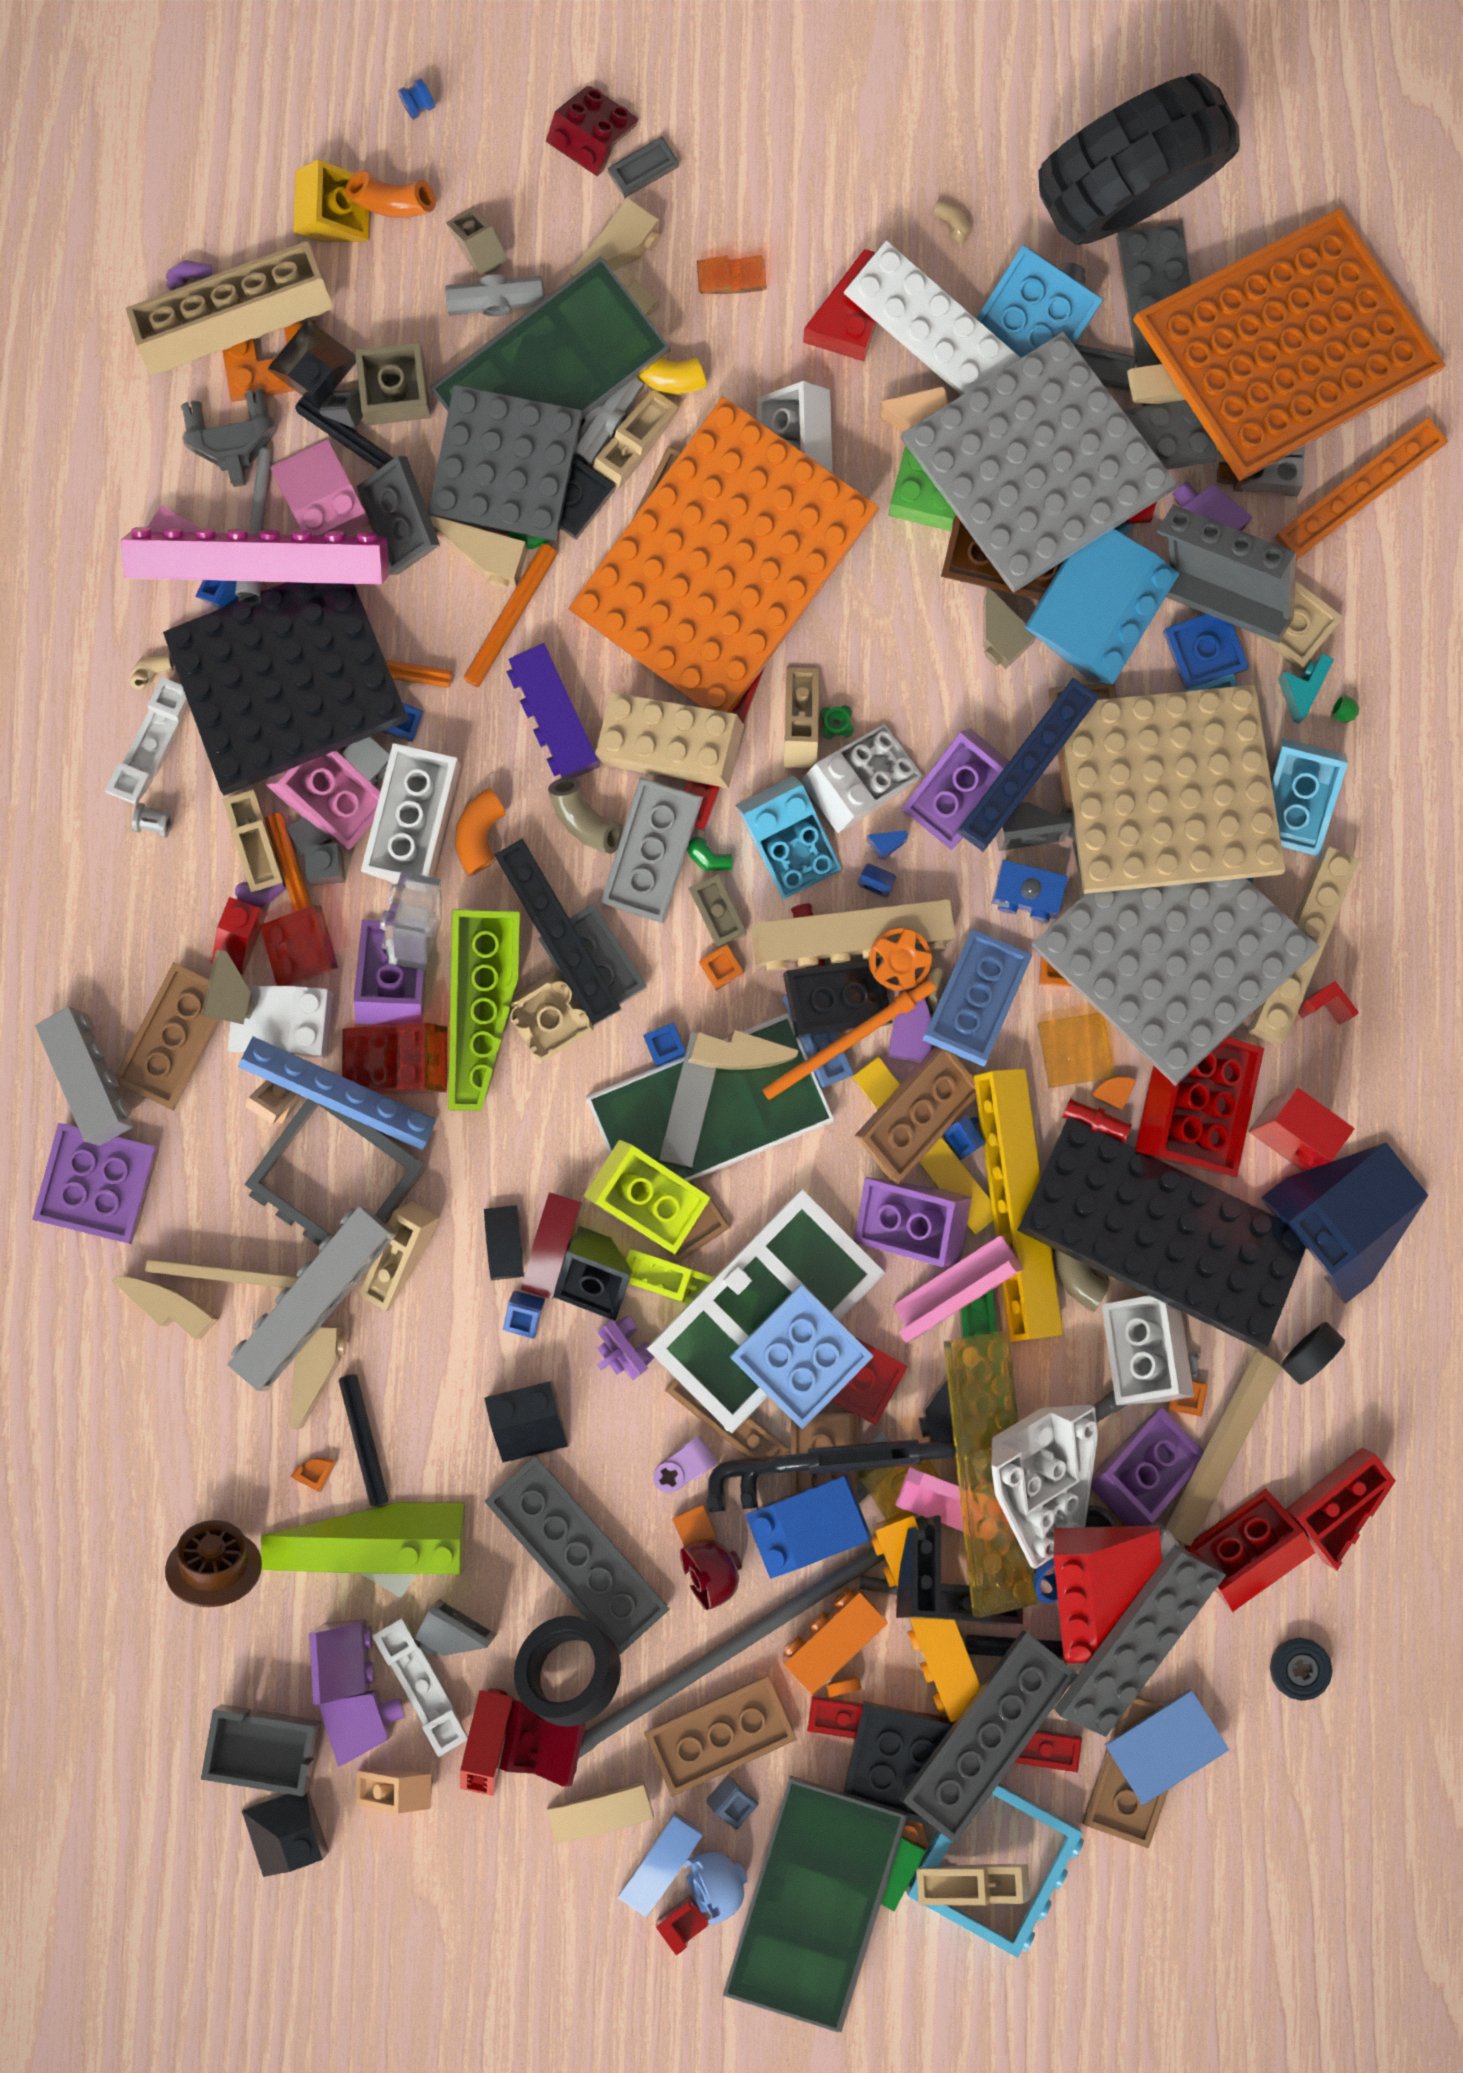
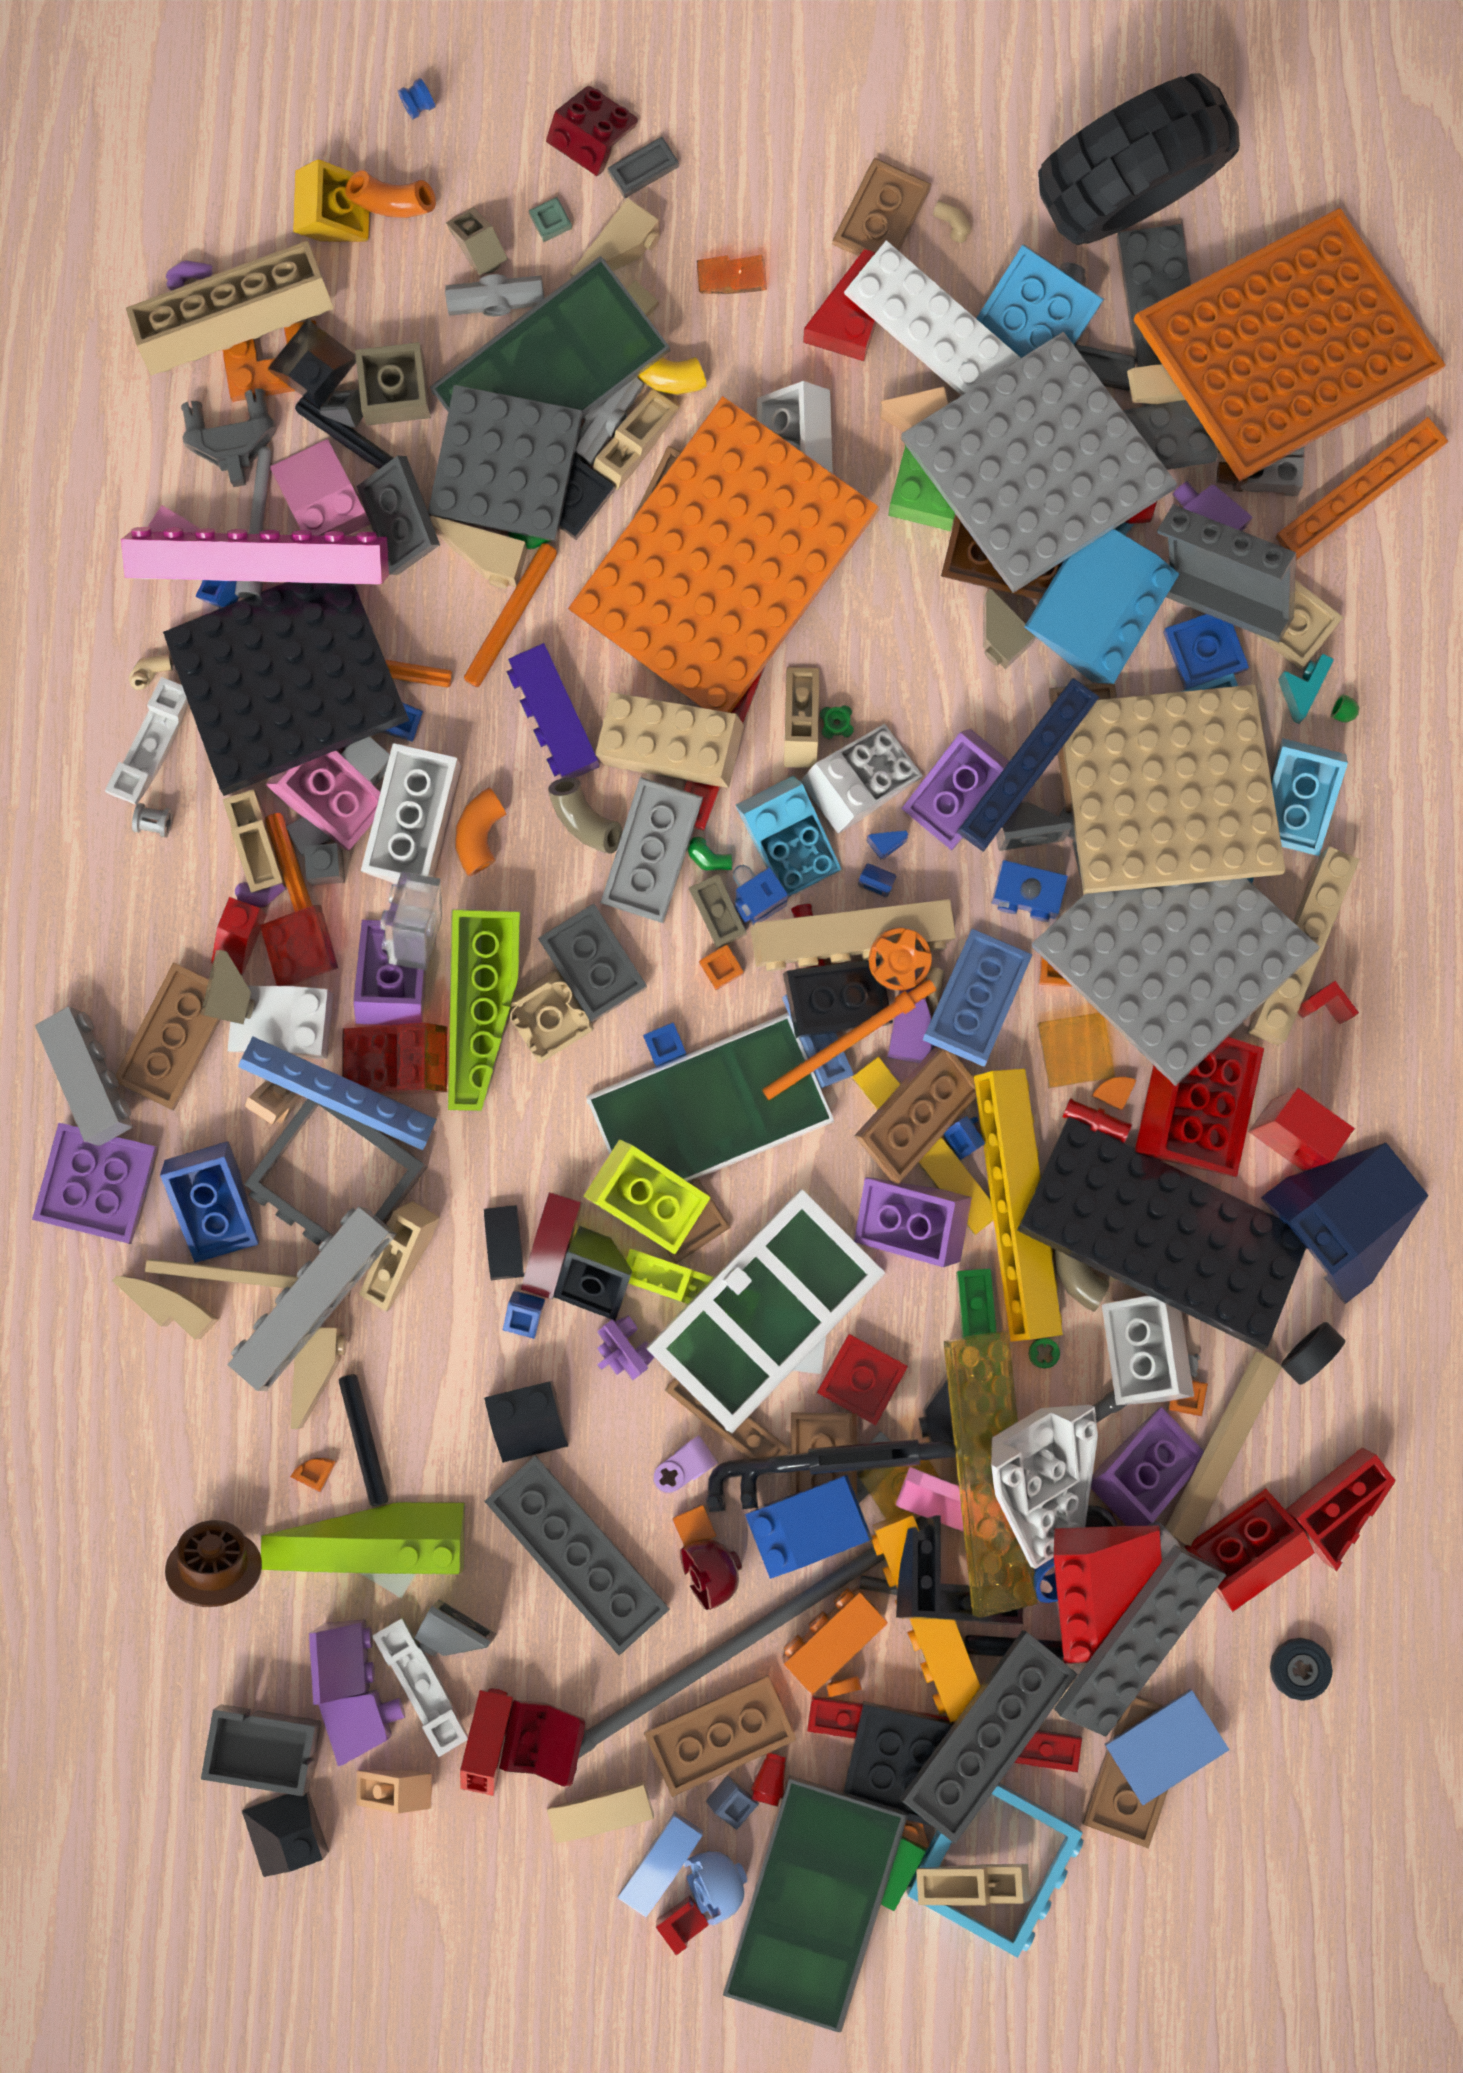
black tile [494,838,622,1026] -> none
black tyre [514,1616,621,1727] -> none
light grey tile [659,1031,724,1169] -> none
tan slope [687,1030,798,1070] -> none
light blue plate [729,1284,873,1429] -> none
bright pink panel [894,1236,1024,1343] -> none
none -> blue slope [160,1141,259,1263]
none -> sand green tile [529,197,572,242]
none -> blue piece [733,865,788,925]
none -> red cone [750,1753,787,1807]
none -> medium nougat tile [832,157,932,257]
none -> green bush [1028,1338,1060,1369]

